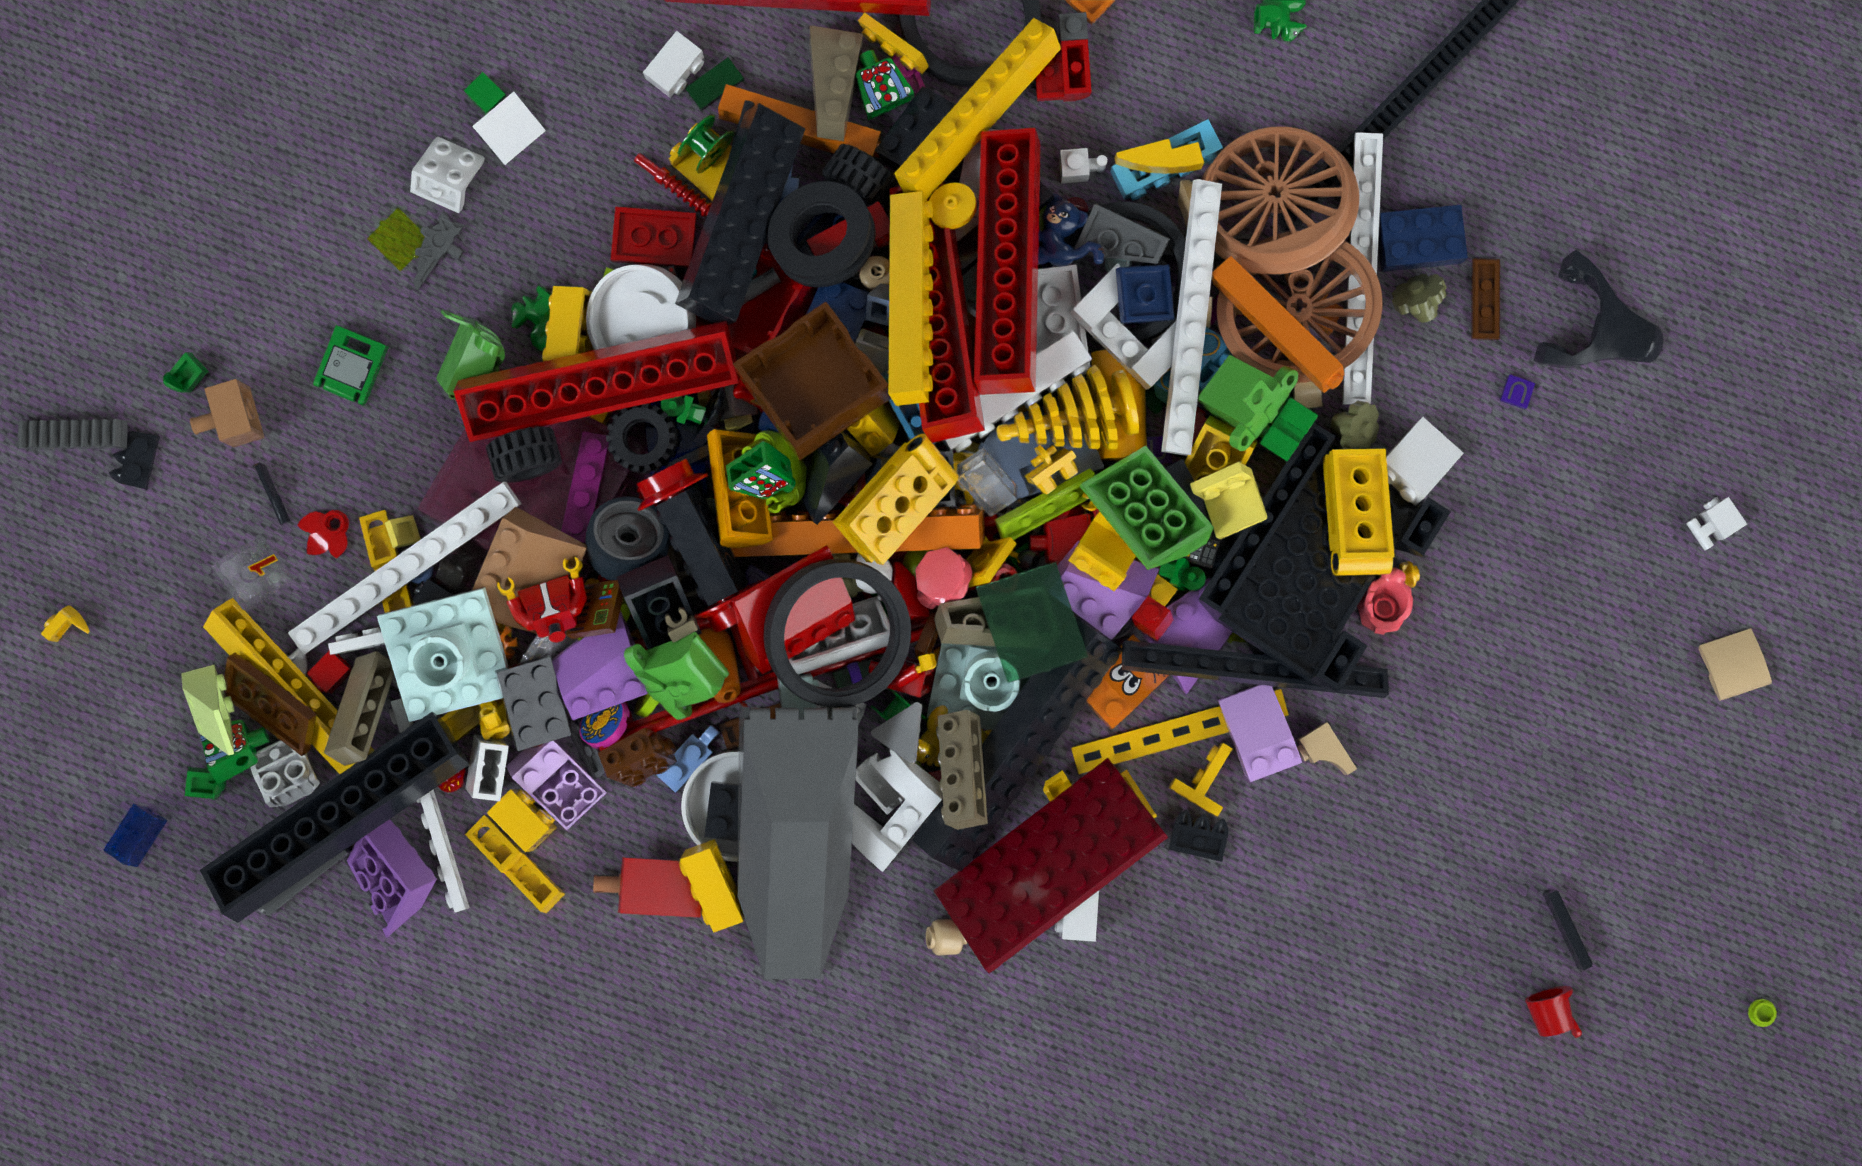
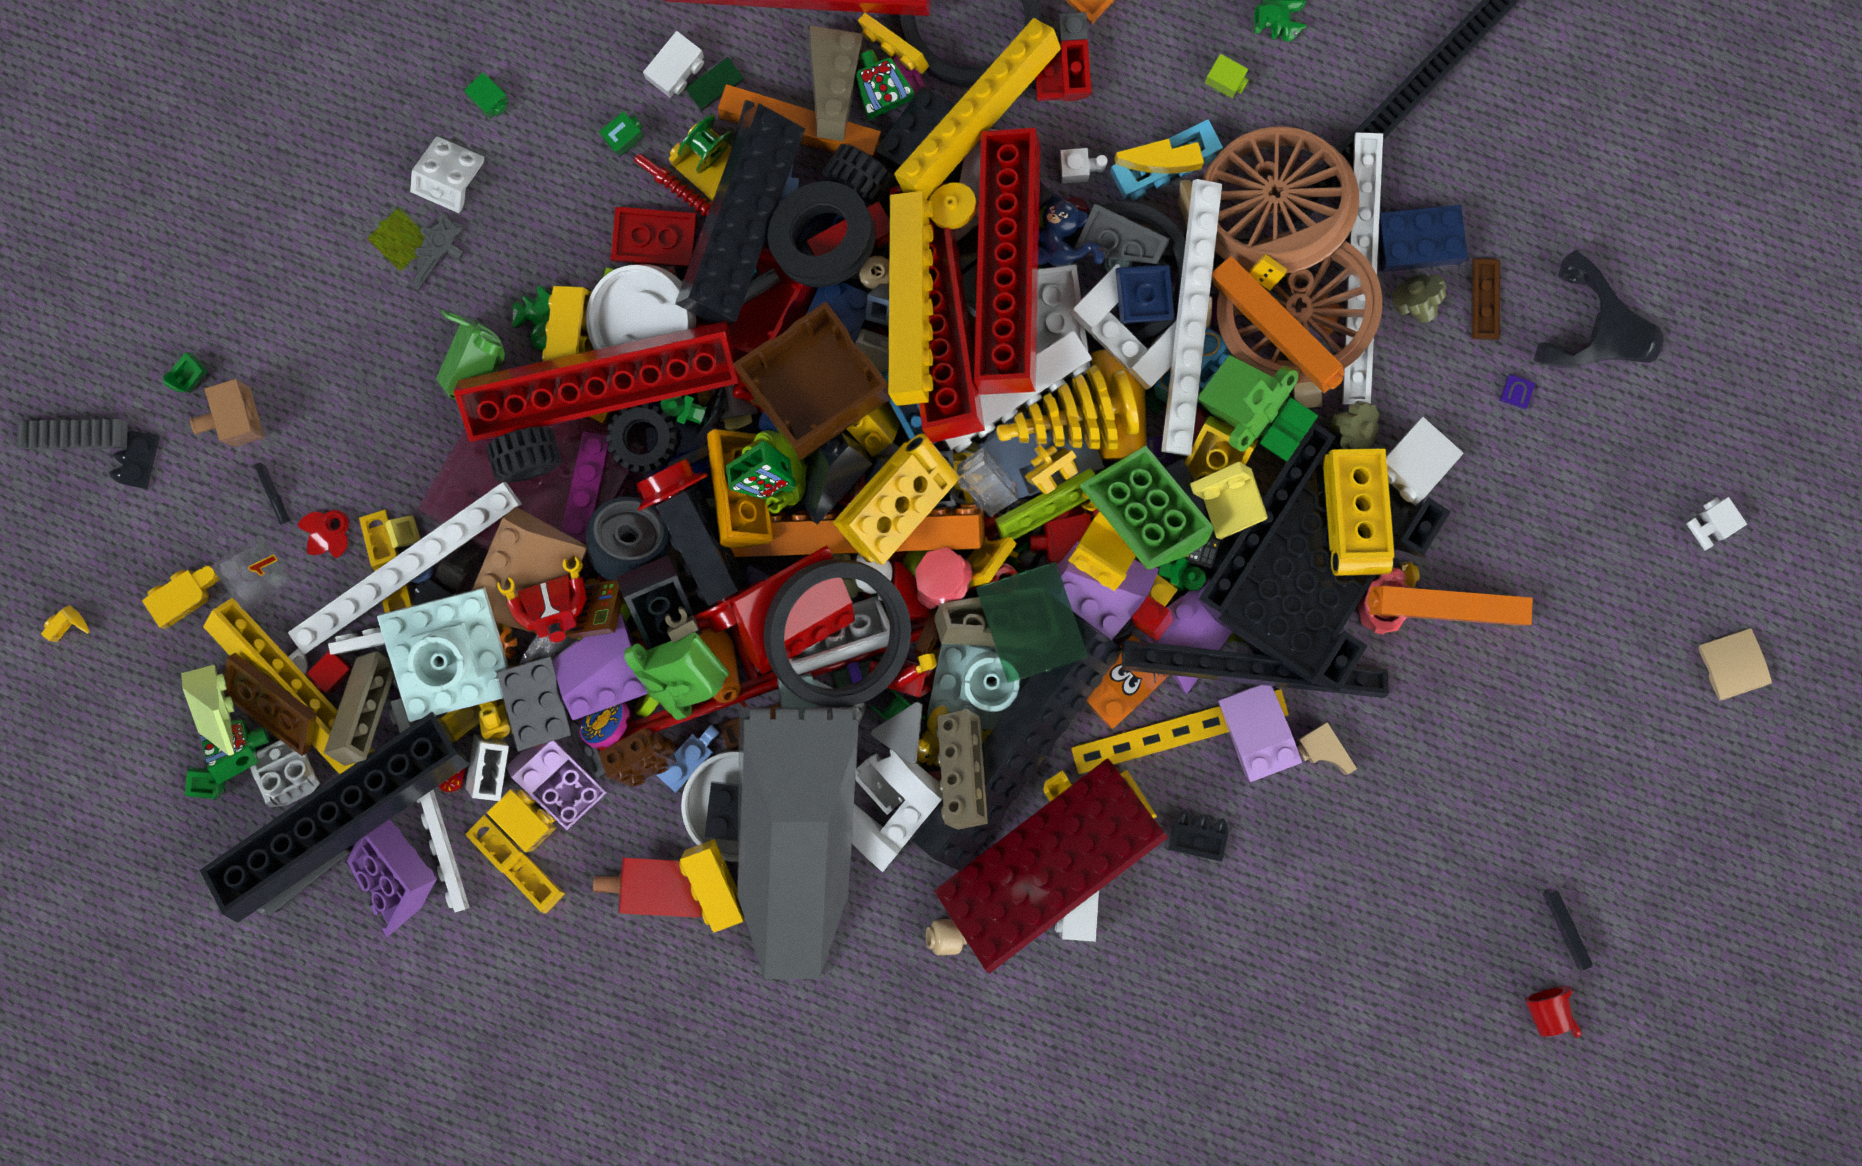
clear blue hinge [103,803,168,867] -> none
container [313,325,389,406] -> none
white sticker [473,92,546,165] -> none
yellow bracket [1168,743,1233,817] -> none
lime plate [1748,999,1777,1027] -> none
none -> yellow hinge [142,566,221,629]
none -> green brick [599,111,643,158]
none -> lime brick [1205,54,1249,99]
none -> yellow tile [1249,254,1287,290]
none -> orange brick [1367,586,1533,626]

